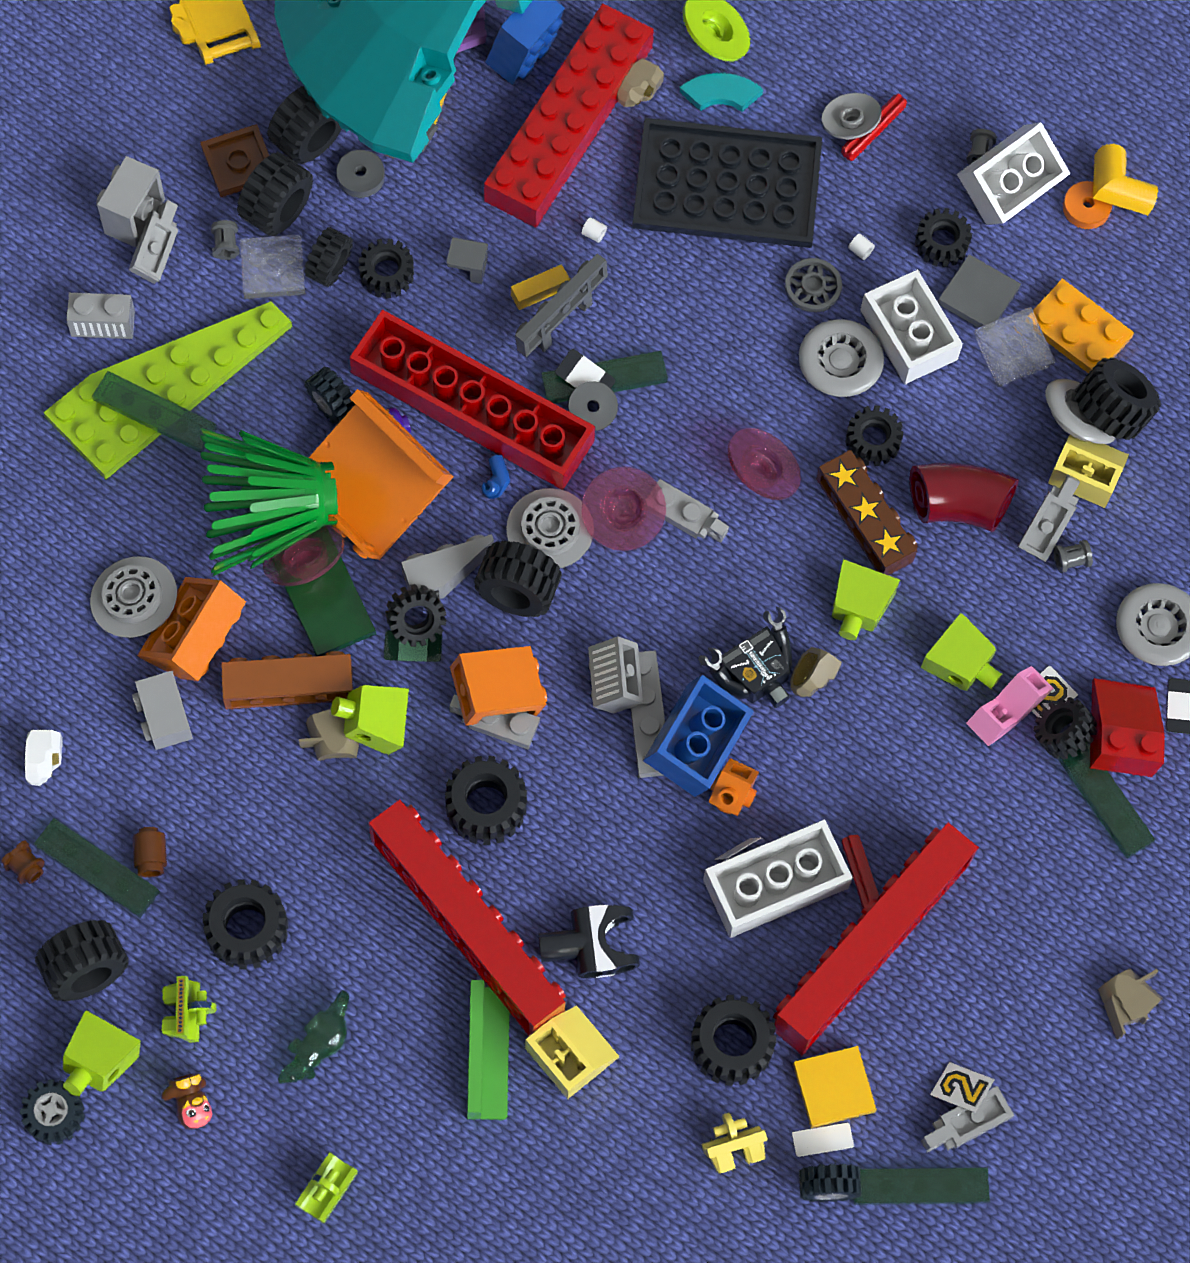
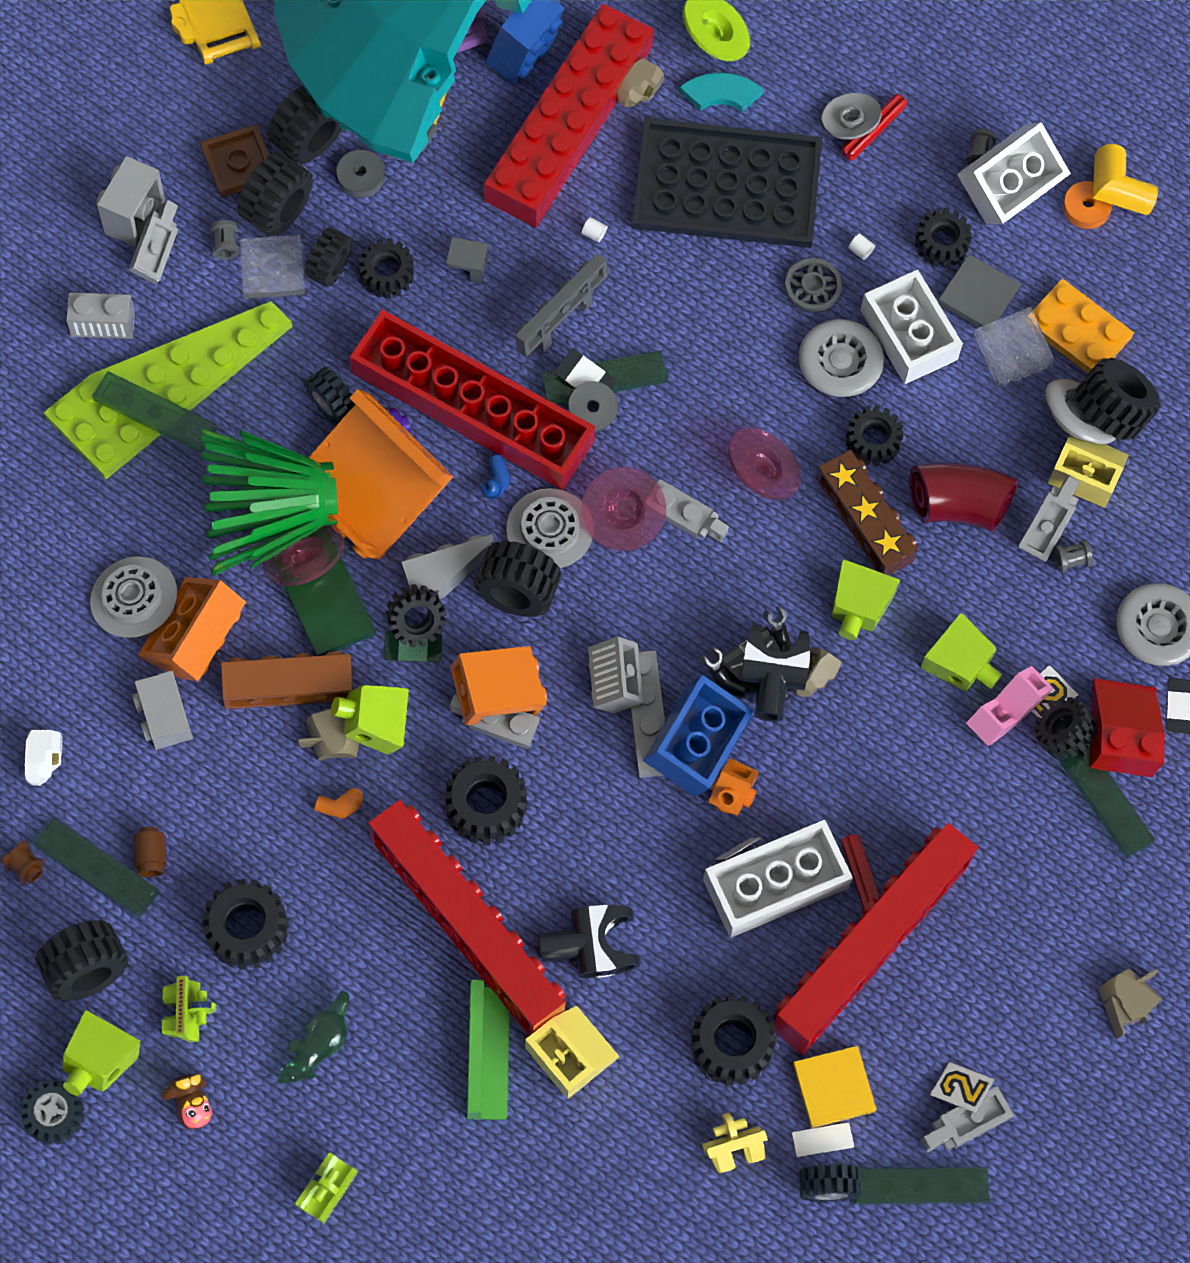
yellow piece [511,264,570,310] -> none
none -> orange arm [314,788,363,819]
none -> black connector [741,623,810,722]

